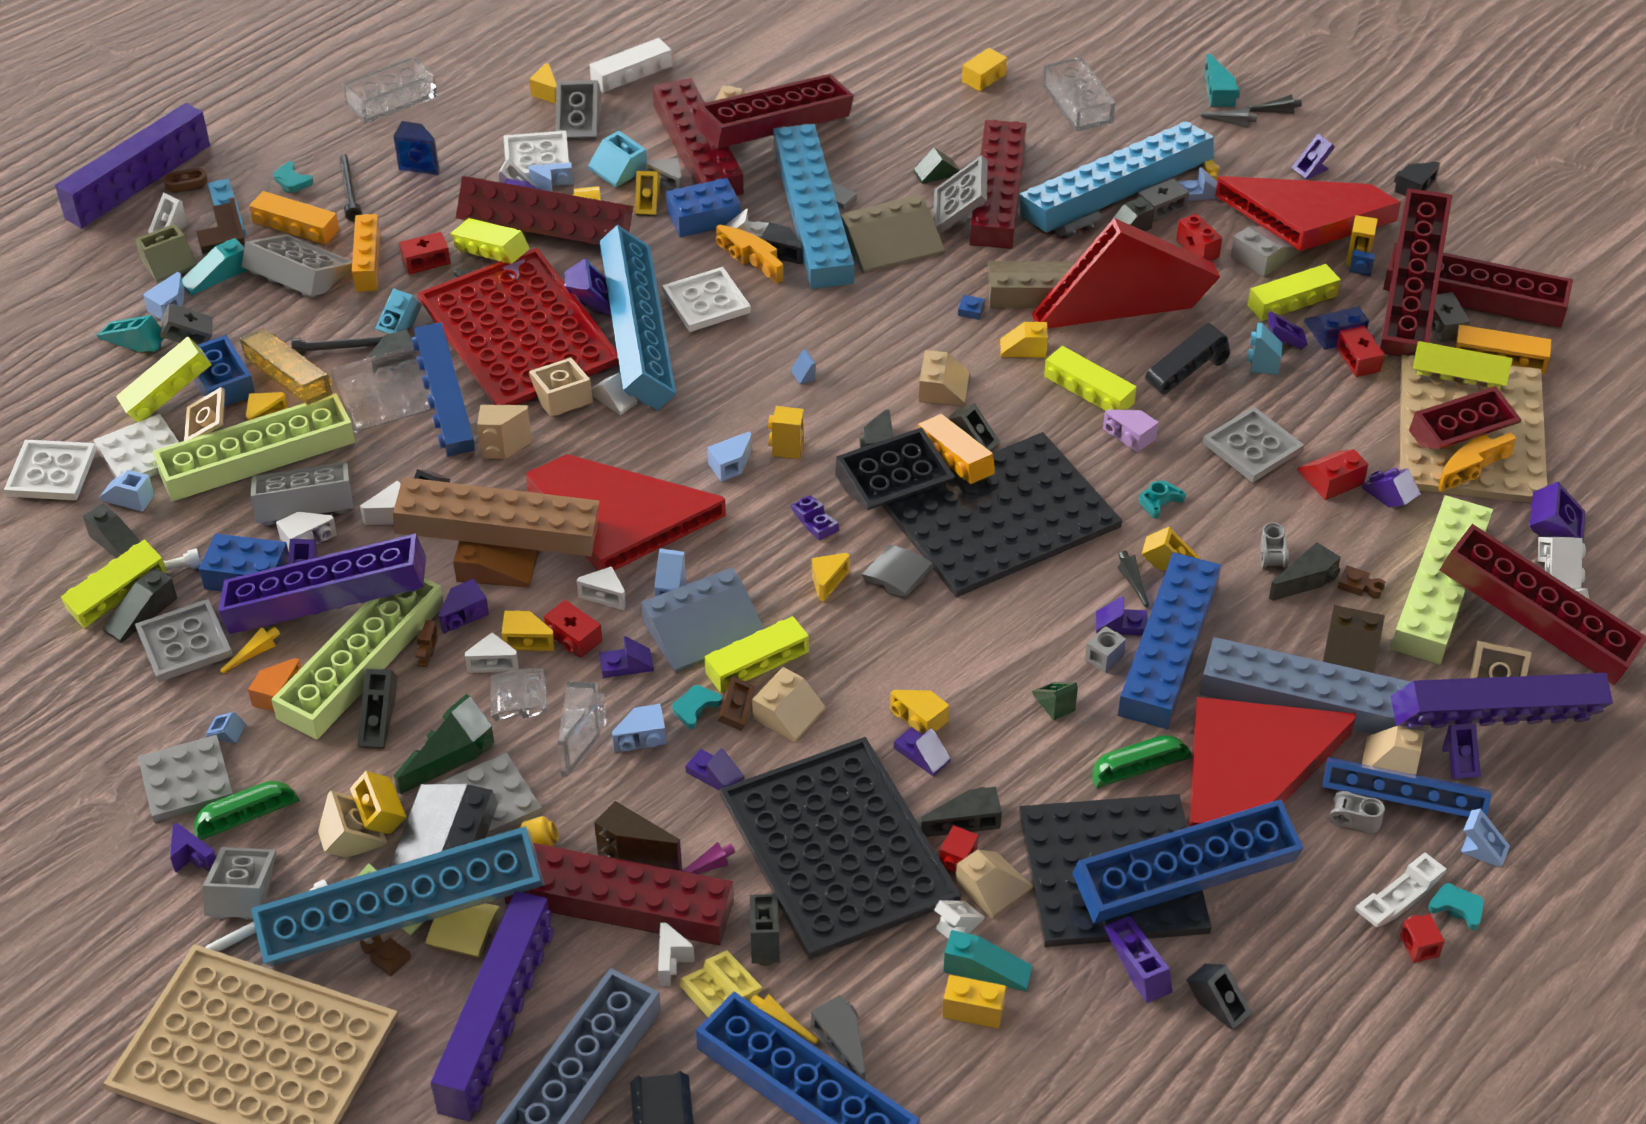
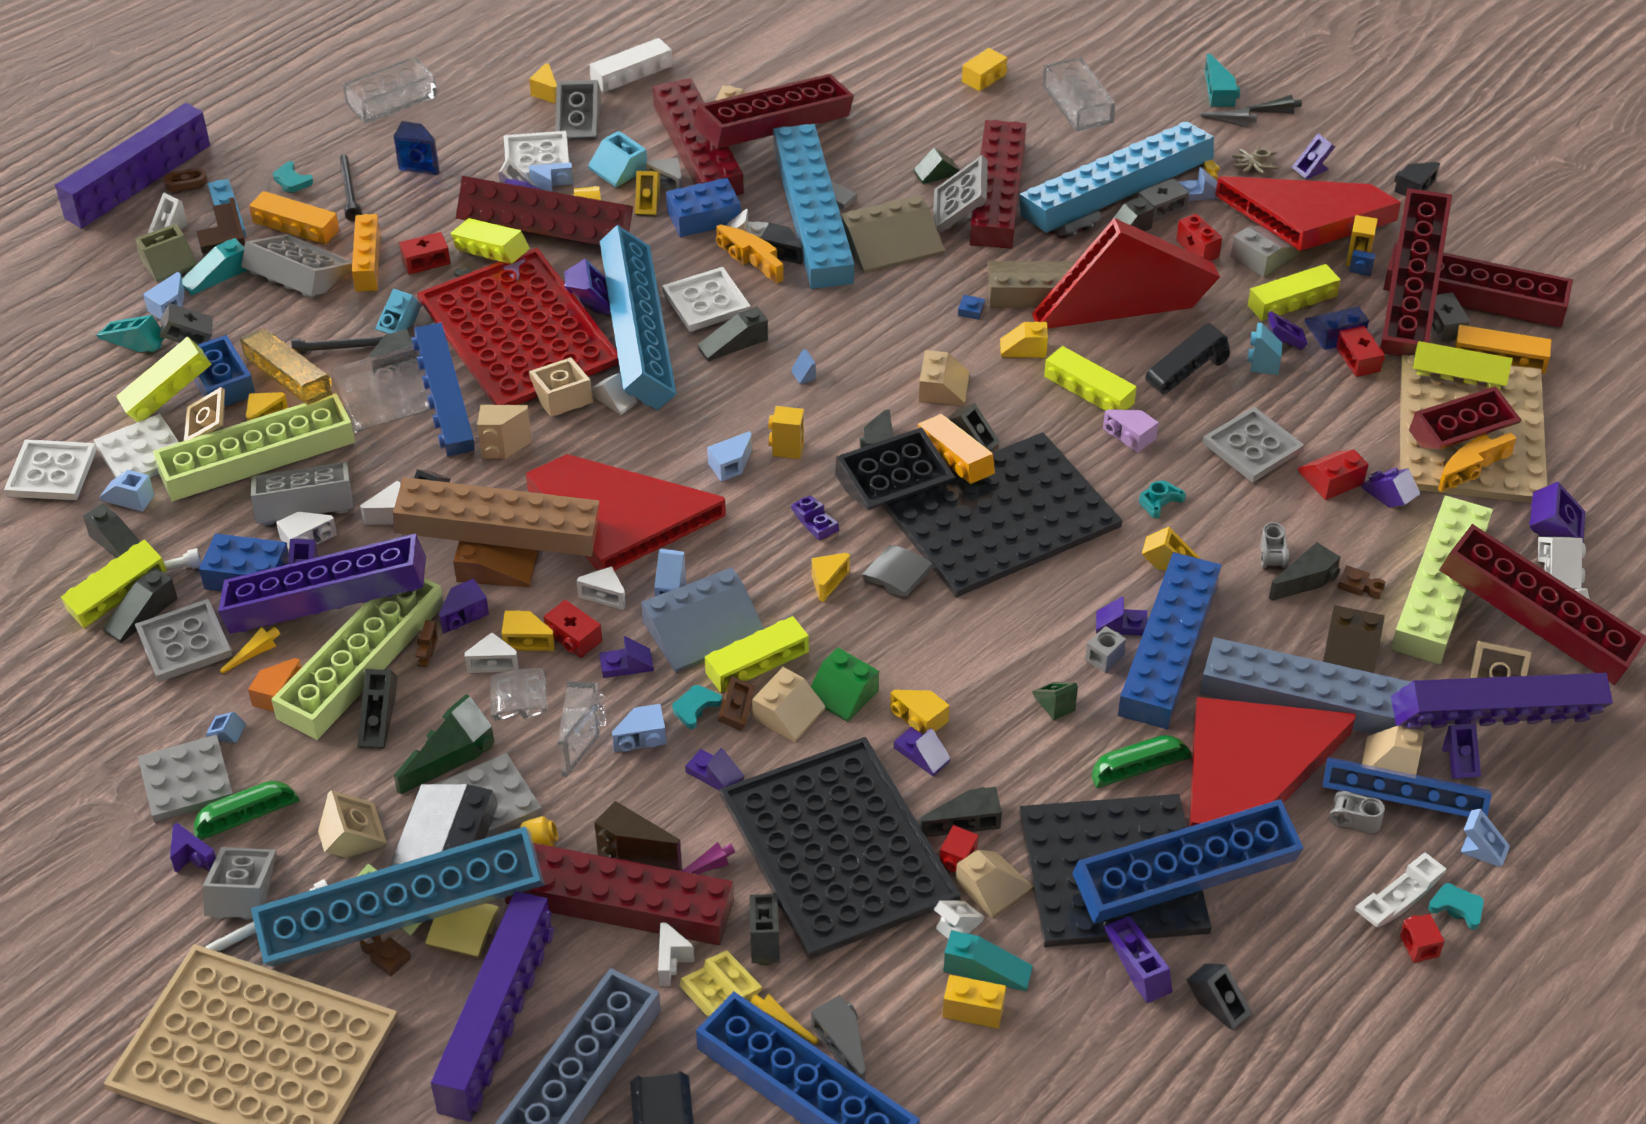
yellow brick [350,771,406,835] -> none
pearl dark grey piece [1117,550,1149,607] -> none
none -> pearl dark grey slope [698,307,768,361]
none -> green slope [811,647,879,722]
none -> dark tan animal [1232,147,1279,175]

